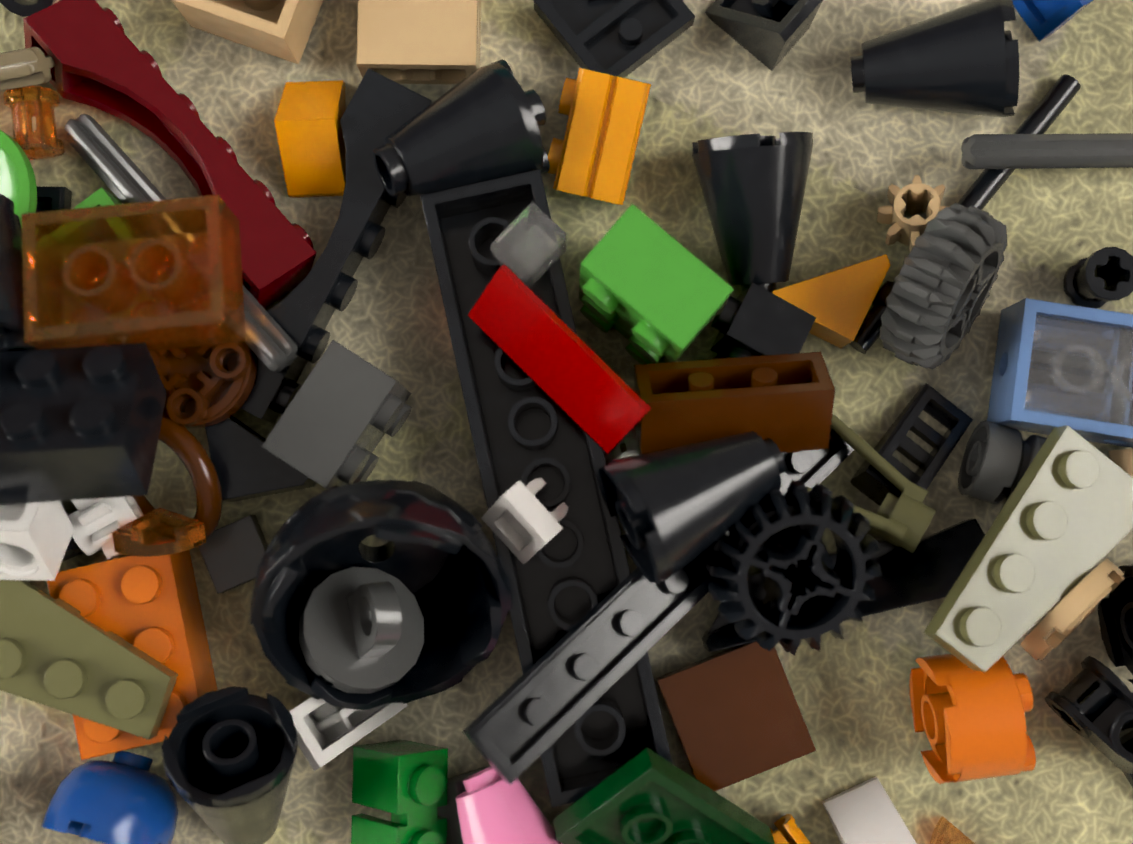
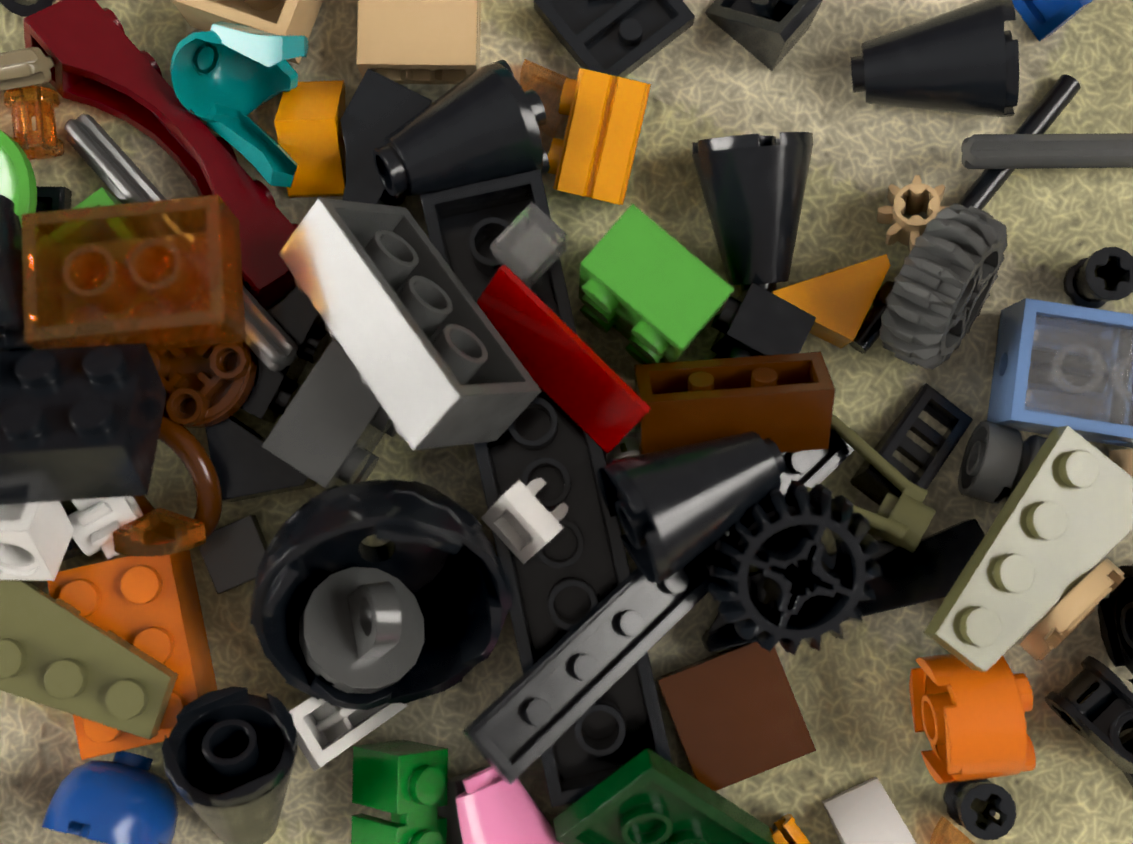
none -> teal piece [170,21,308,188]
none -> dark grey brick [278,198,541,451]
none -> clear orange tile [520,59,568,138]
none -> black bush [943,779,1017,840]

